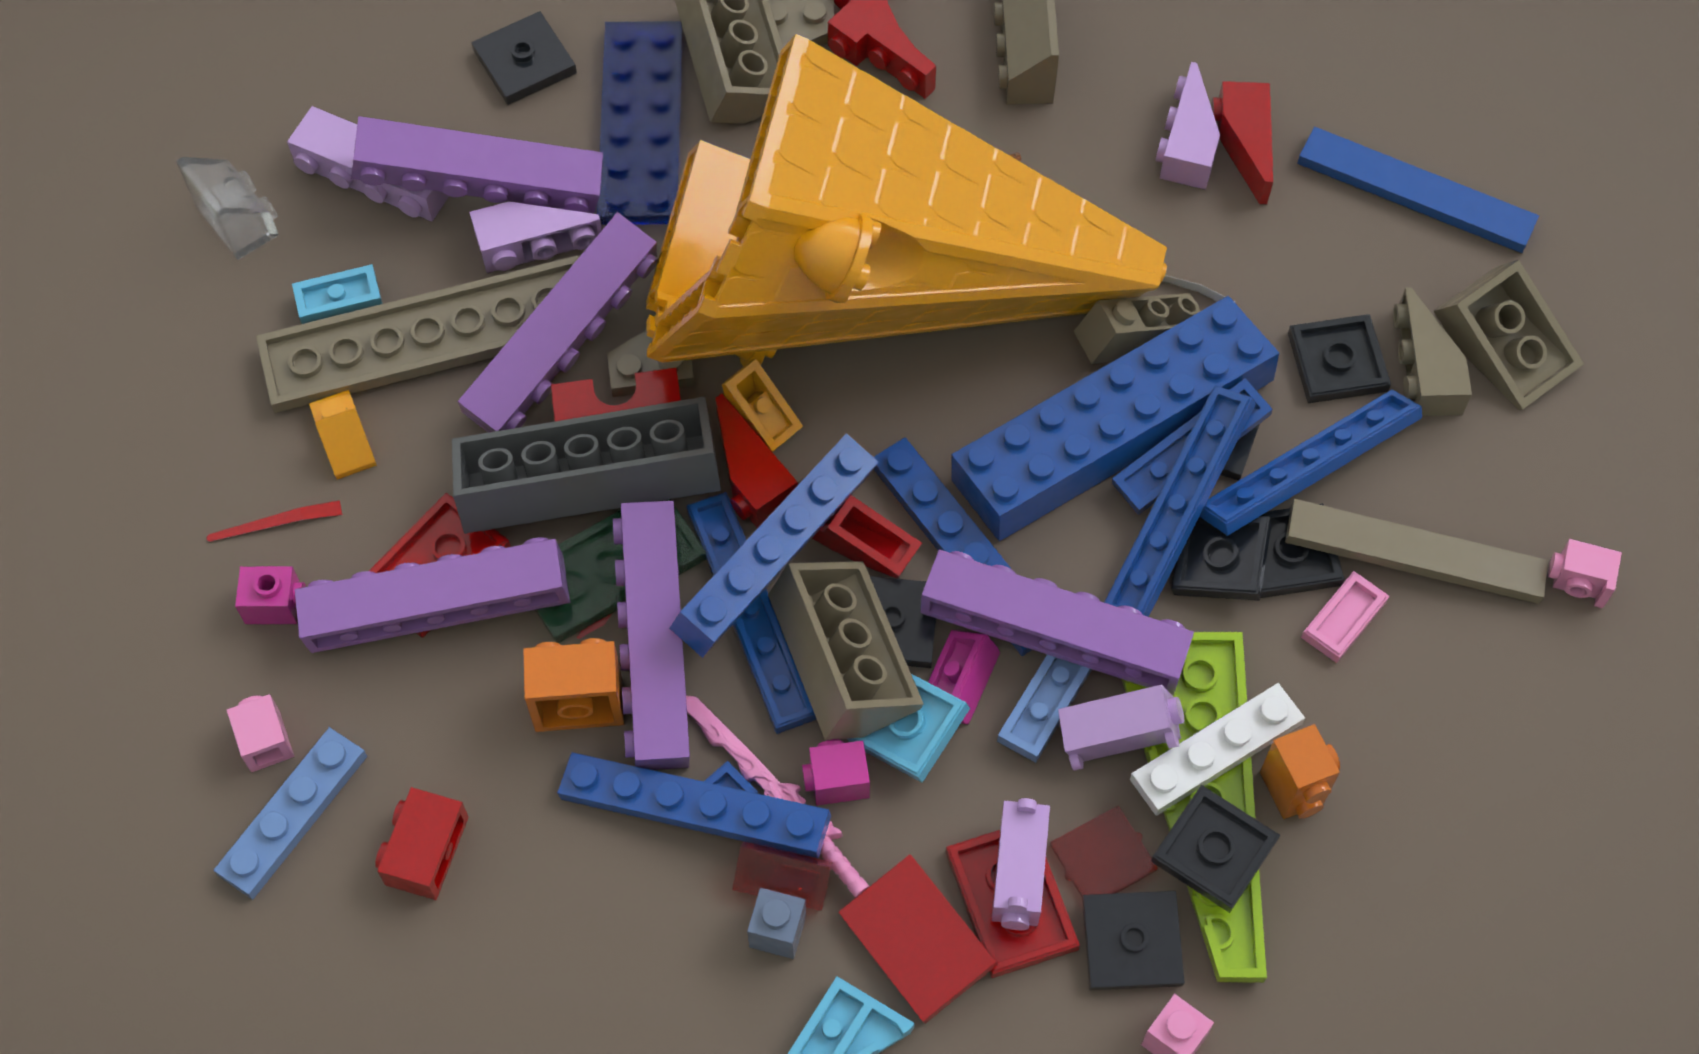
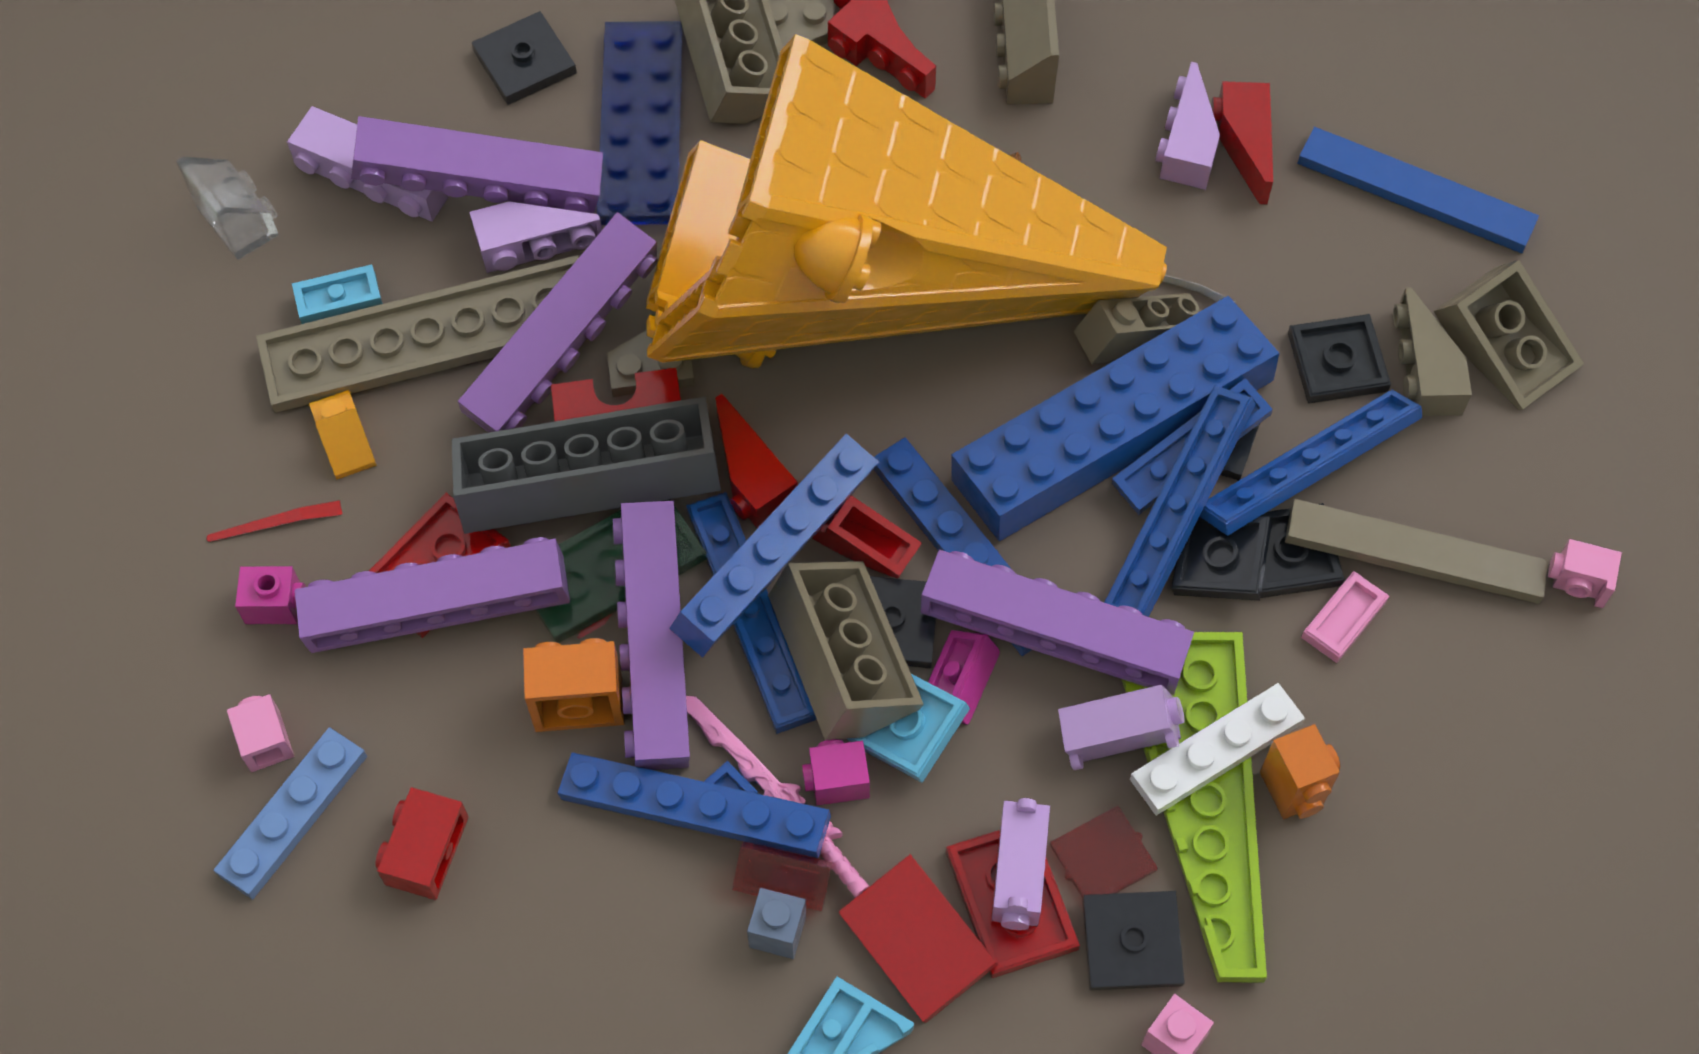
light orange slope [722,359,803,452] -> none
medium blue plate [997,655,1092,763] -> none
black plate [1151,785,1280,913] -> none

